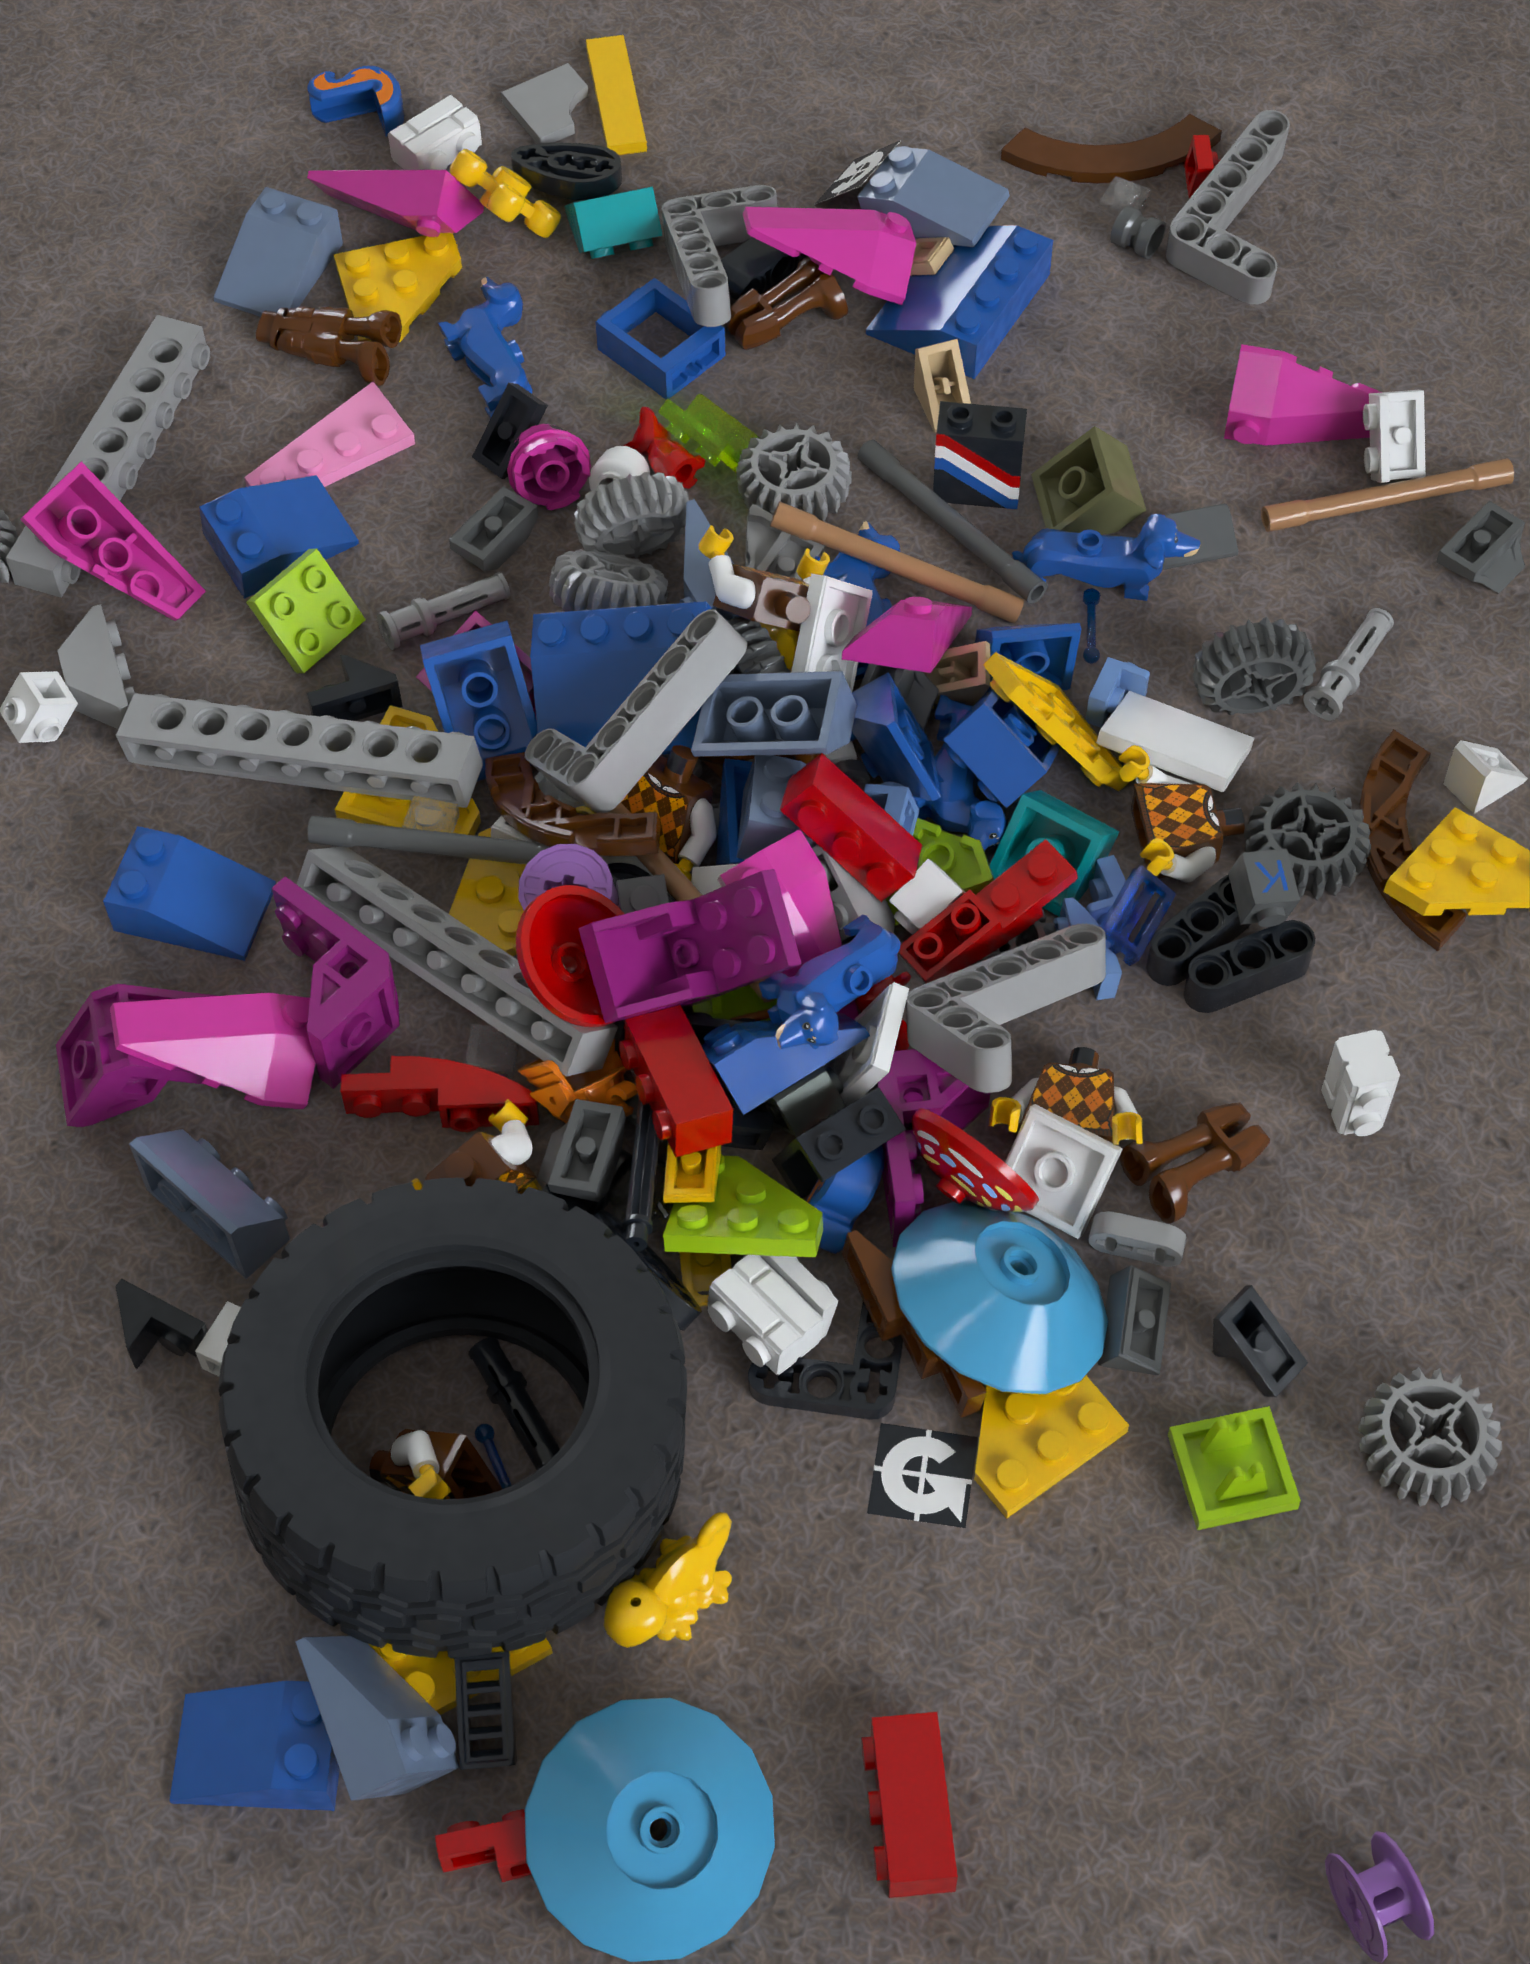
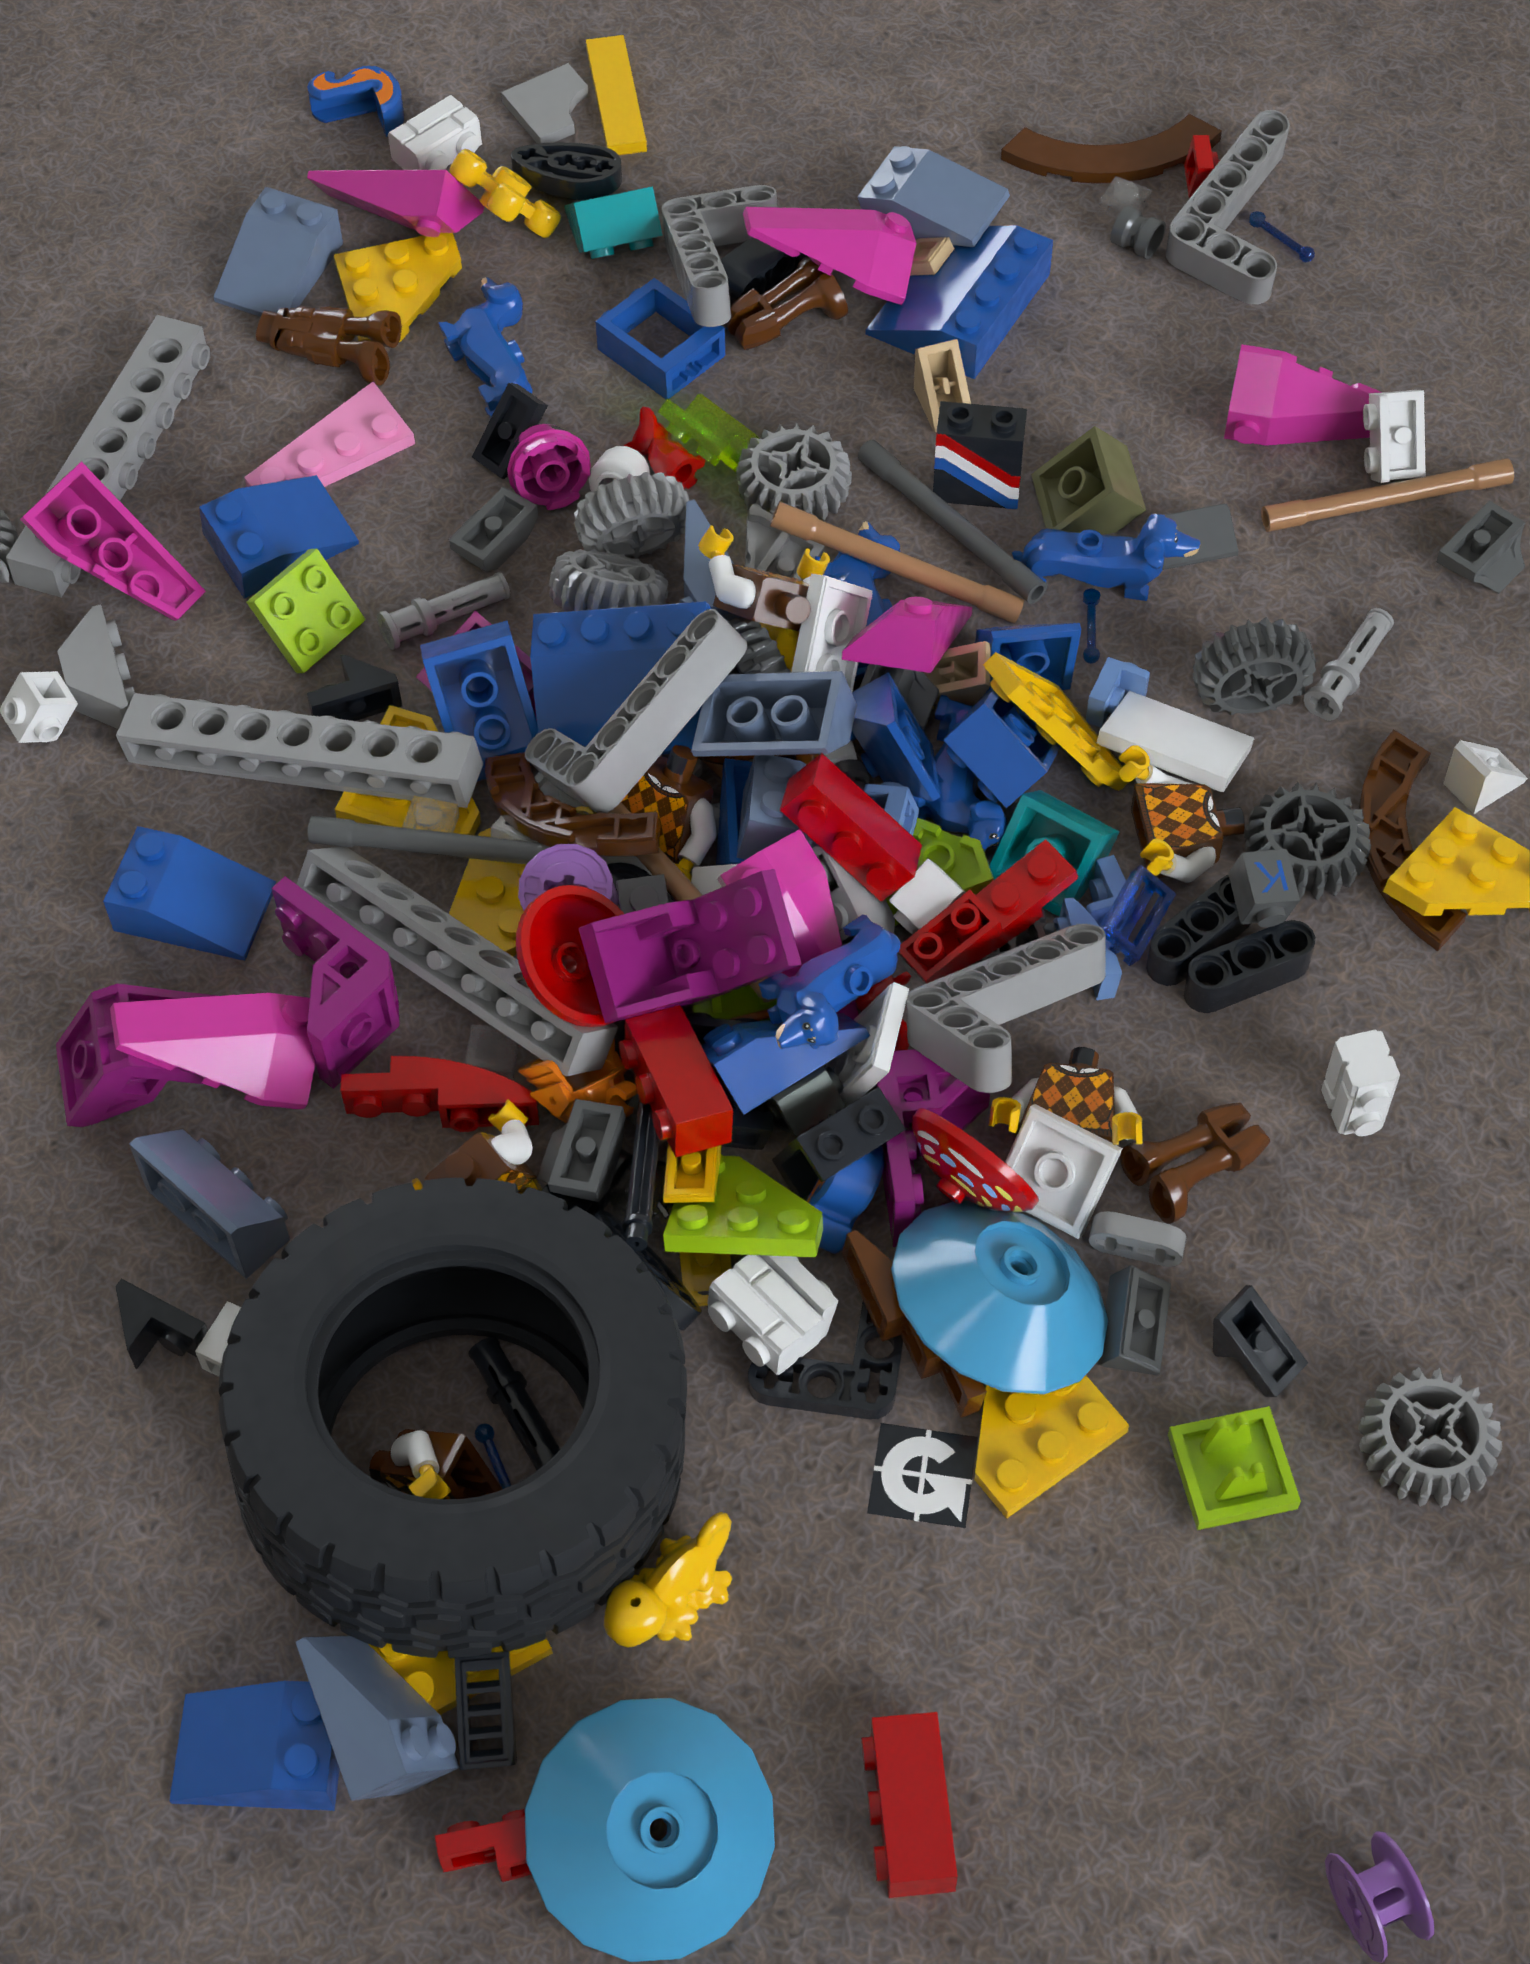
sticker [814,140,901,205] -> none
none -> clear blue hinge [1249,211,1315,263]

